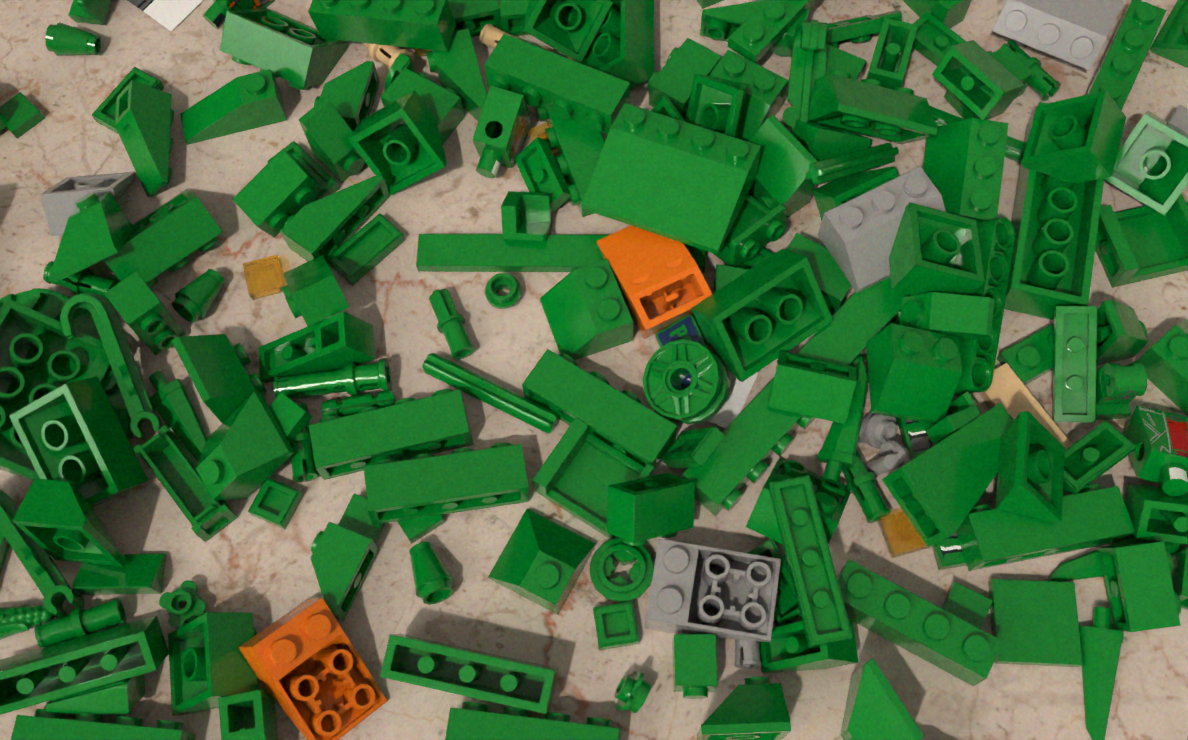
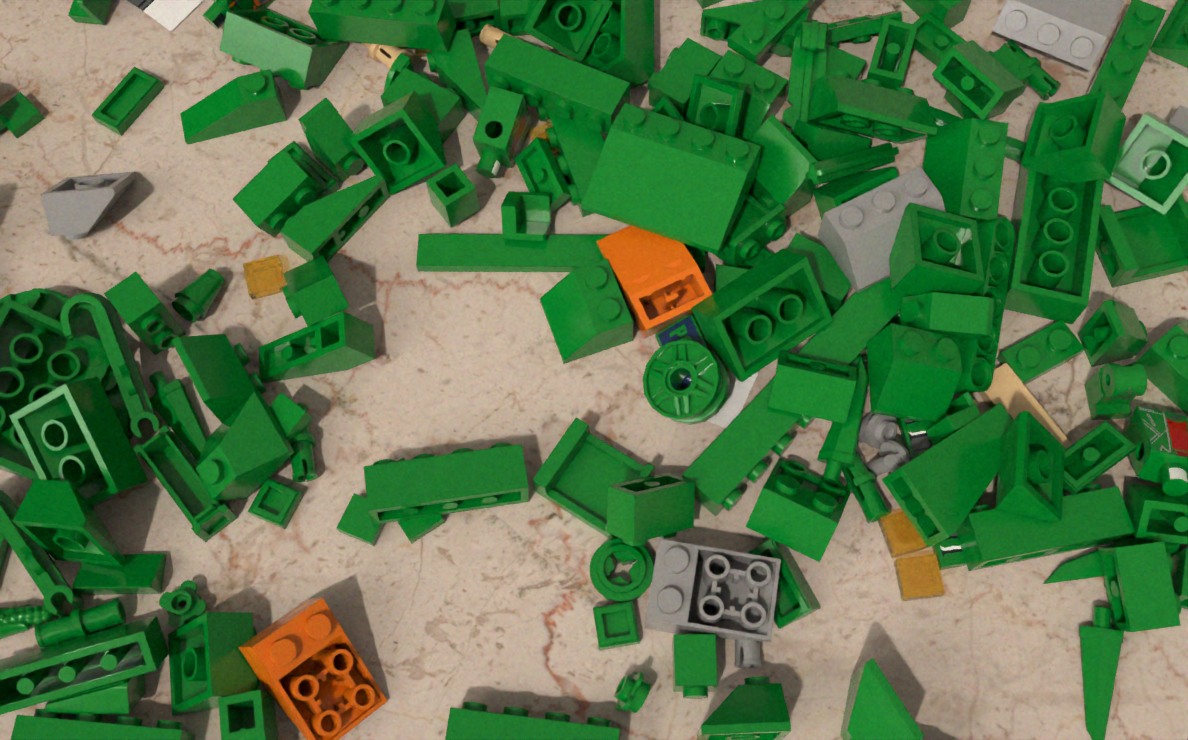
green pin [43,261,120,299] -> none
green cone [45,22,101,56] -> none
green slope [49,191,134,284] -> none
green slope [104,189,223,288] -> none
green slope [115,80,174,197] -> none
green pin [273,358,392,399] -> none
green brick [308,389,474,480] -> none
green slope [311,522,379,622] -> none
green slope [314,61,380,131] -> none
green axle [321,390,397,418] -> none
green tile [327,213,405,286] -> none
green brick [380,634,559,714] -> none
green cone [409,542,454,605] -> none
green axle [422,353,559,433] -> none
green axle [429,288,475,360] -> none
green plate [485,273,522,309] -> none
green slope [488,509,596,615] -> none
green brick [522,349,677,469] -> none
green tile [661,427,725,469] -> none
green slope [759,620,859,673] -> none
green tile [768,475,853,648] -> none
green brick [837,559,1003,686] -> none
green tile [942,582,993,629] -> none
green tile [988,579,1083,667] -> none
green plate [1052,306,1097,423] -> none
none -> green brick [425,163,480,228]
none -> clear yellow tile [893,554,945,602]

